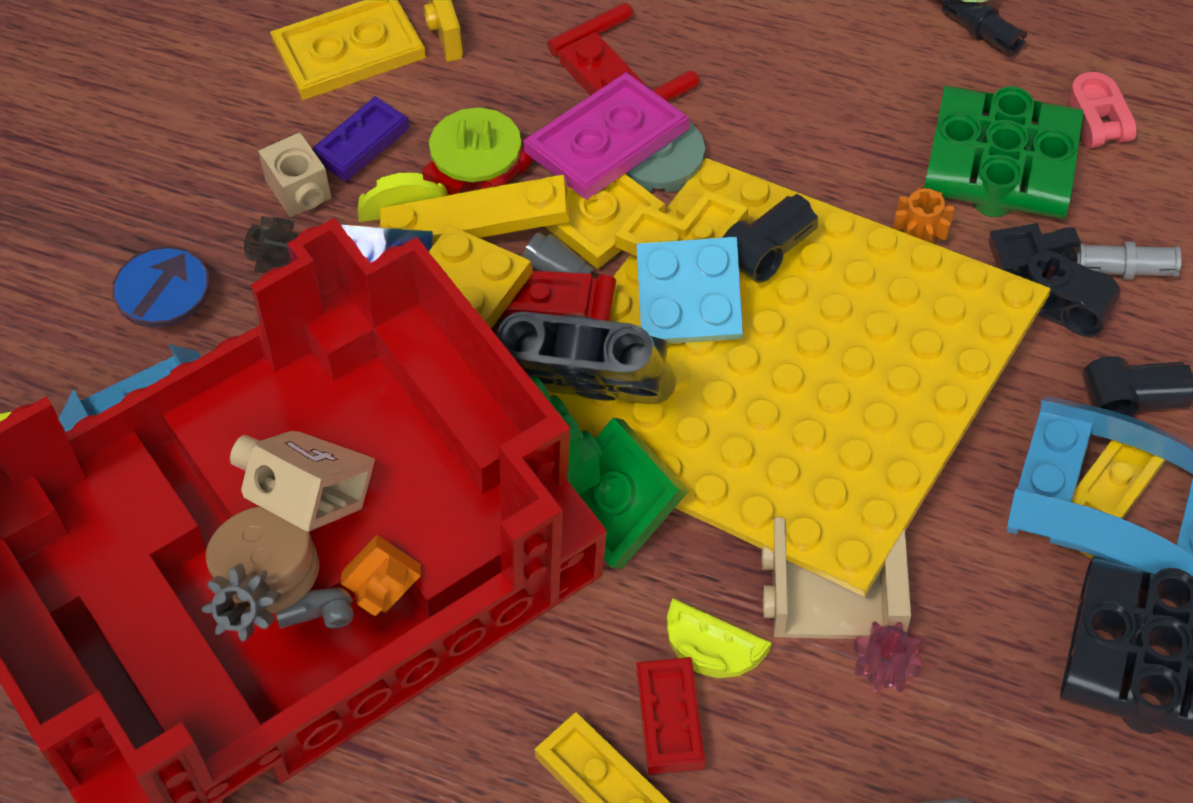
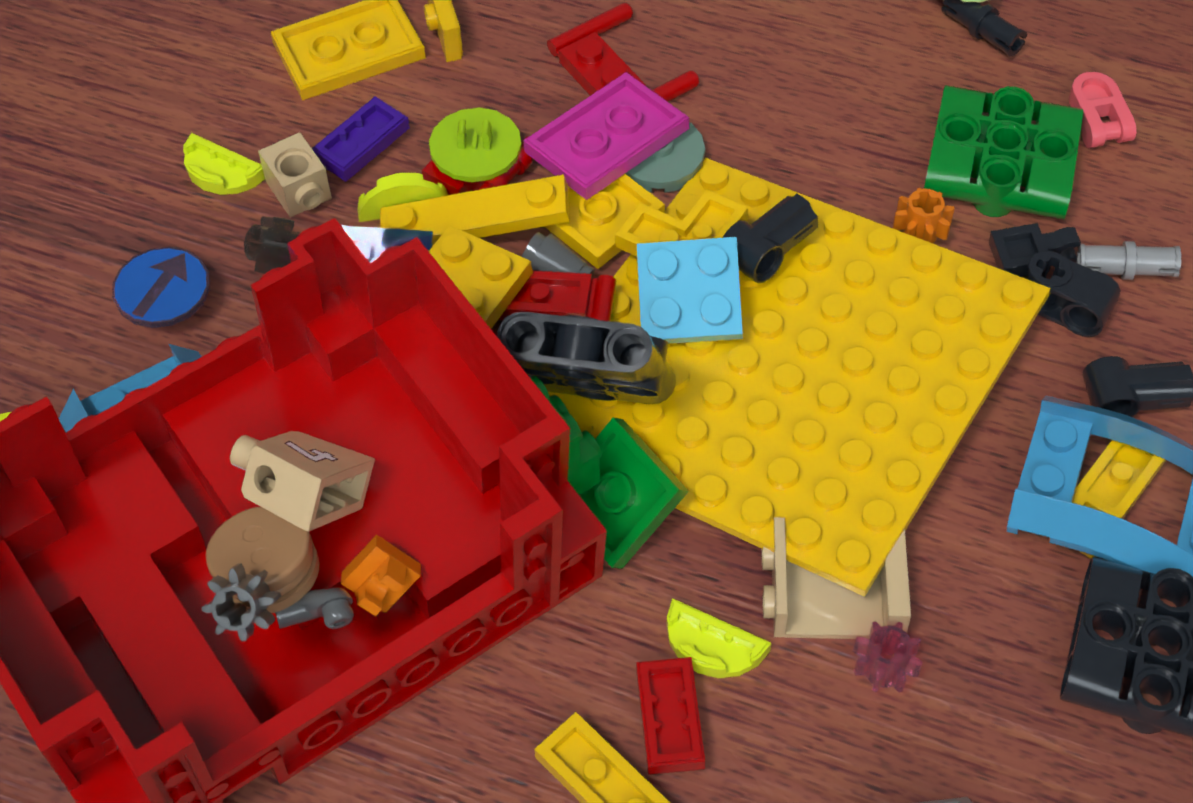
none -> neon yellow tile [183,133,265,195]

